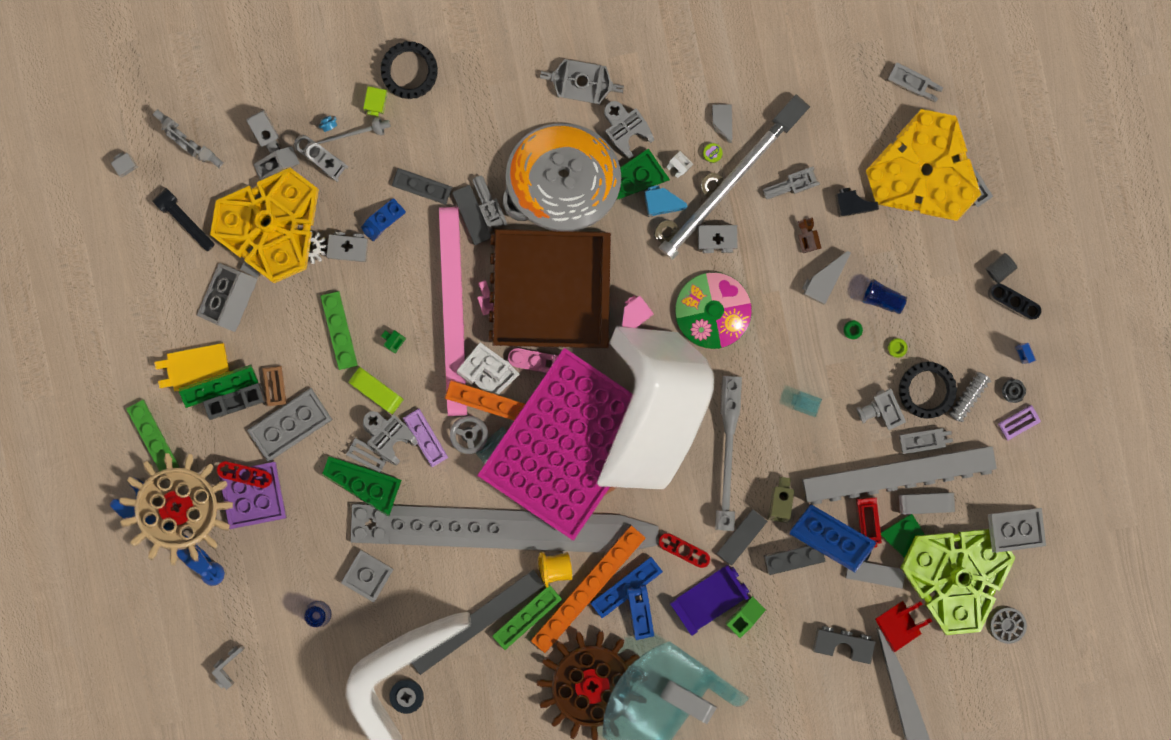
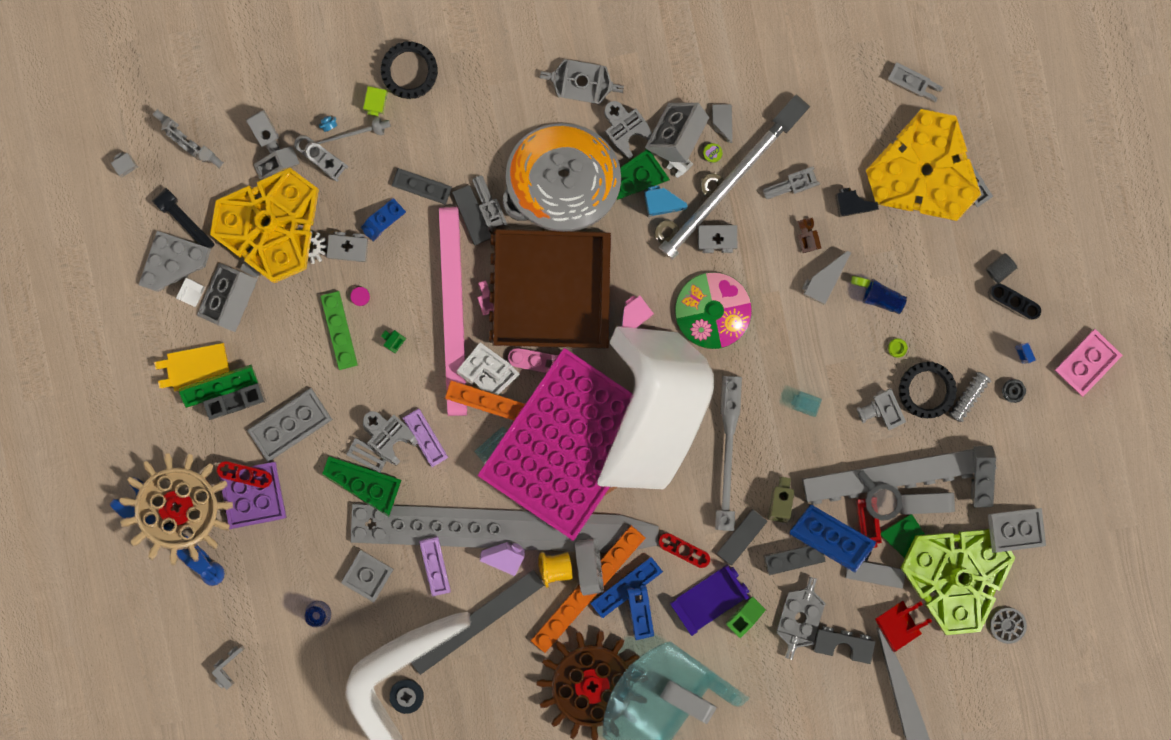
bright green plate [126,400,180,471] -> none
medium nougat tile [262,366,287,407] -> none
lime beam [348,366,404,415] -> none
light grey piece [450,416,488,454] -> none
bright green plate [492,584,562,650] -> none
green plate [844,320,863,340] -> none
light grey hinge [899,428,953,454] -> none
lavender tile [998,405,1041,440] -> none
none -> light grey plate [139,231,211,292]
none -> white panel [176,278,206,307]
none -> dark pink tile [351,287,370,306]
none -> lavender tile [419,536,451,596]
none -> lavender slope [480,542,525,576]
none -> light grey beam [575,538,604,596]
none -> light grey slope [645,103,709,162]
none -> light grey plate [776,576,826,660]
none -> lime tile [851,276,871,288]
none -> piece [857,470,903,521]
none -> dark grey arch [971,446,996,507]
none -> bright pink plate [1054,329,1123,397]

